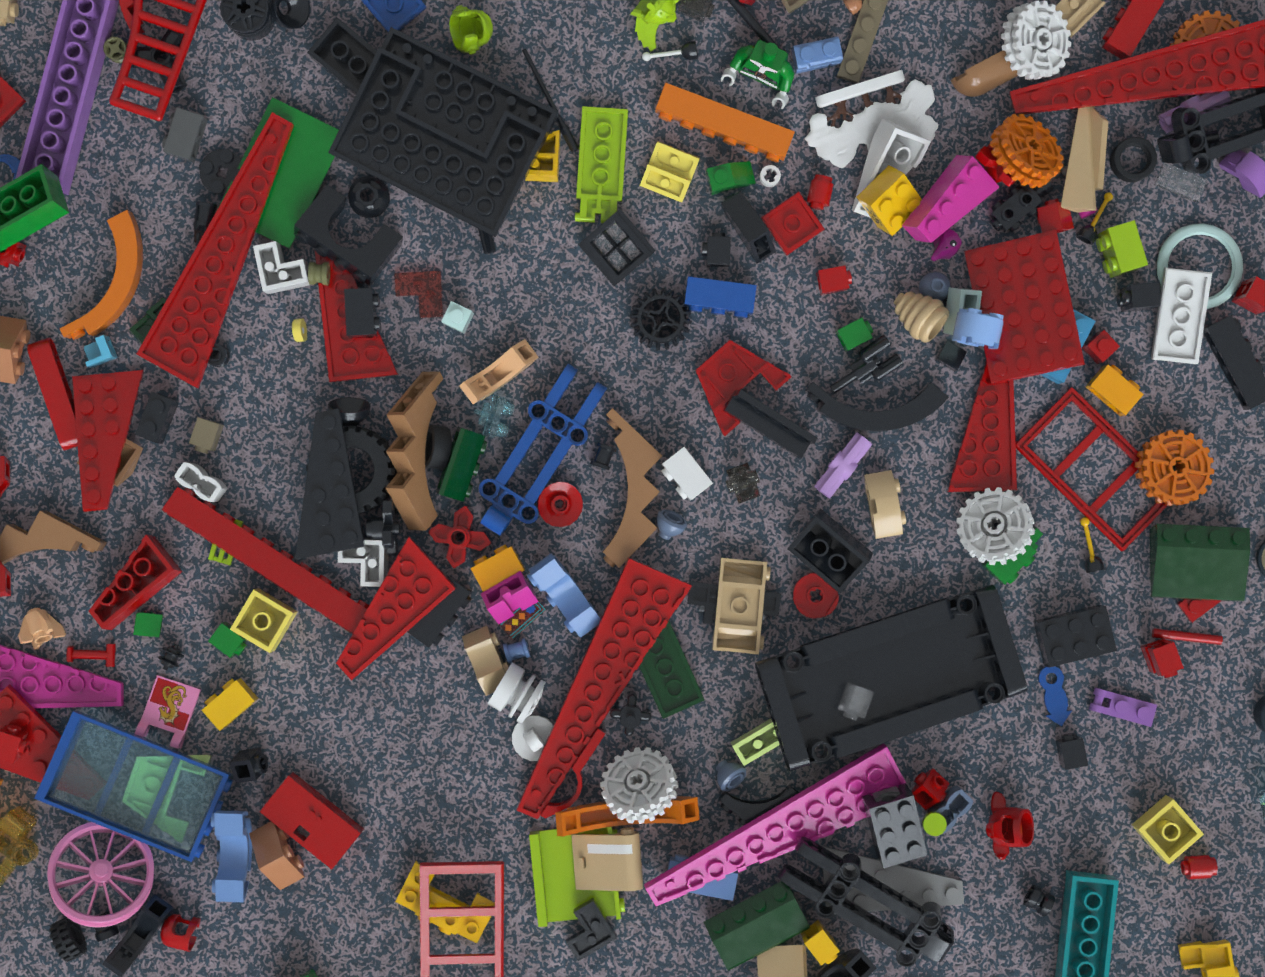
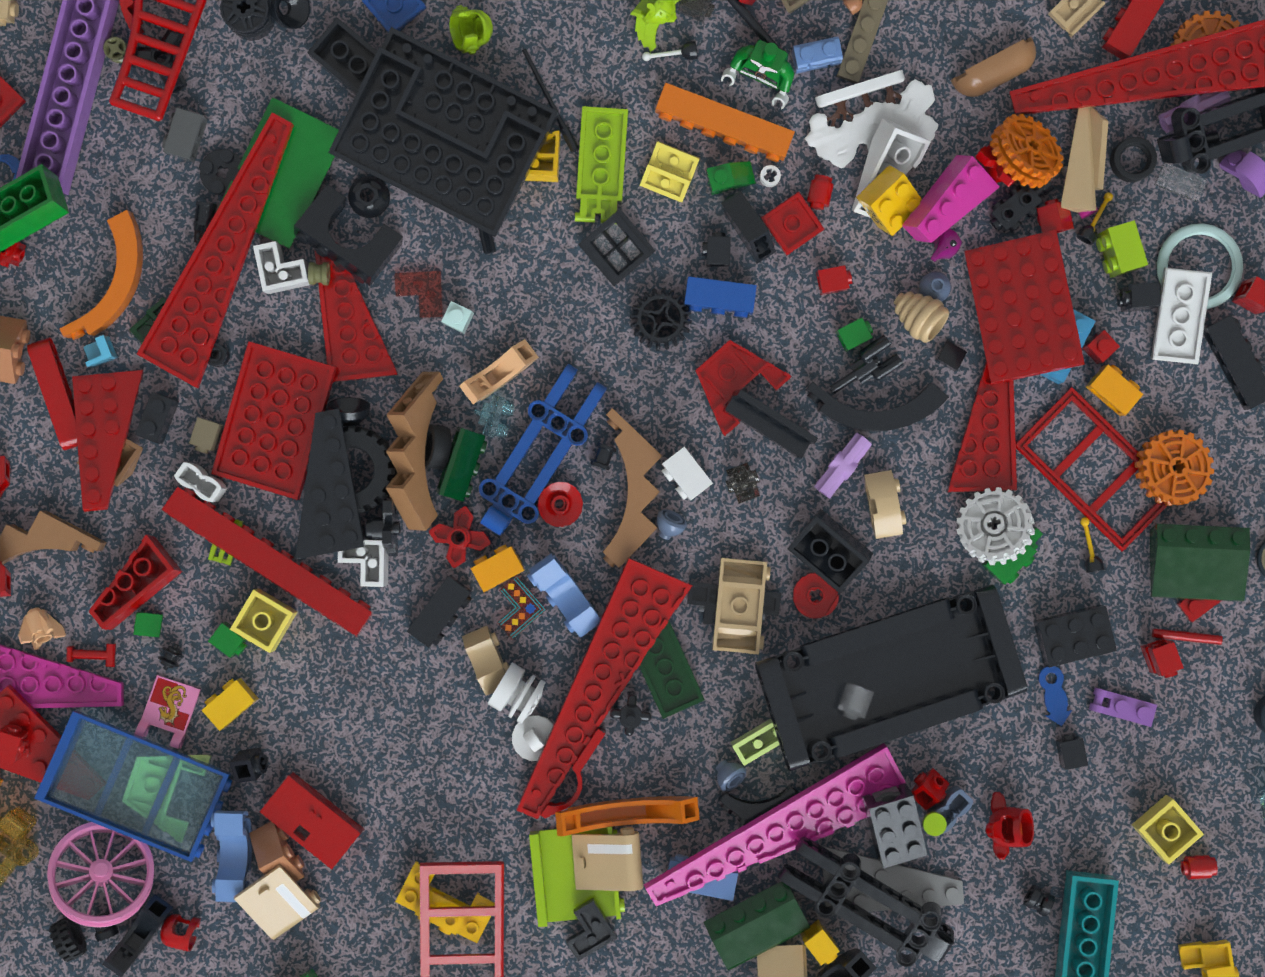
light yellow tile [292,318,307,342] -> none
red wing [336,536,456,680] -> none
black brick [344,288,381,338] -> none
dark pink brick [481,571,539,624] -> none
medium blue bush [503,638,531,664] -> none
white piece [600,747,678,824] -> none
light aqua brick [943,287,982,335] -> none
light blue brick [952,308,1004,349] -> none
white piece [1001,0,1071,80] -> none
none -> red plate [211,341,337,500]
none -> tan door [234,864,321,940]

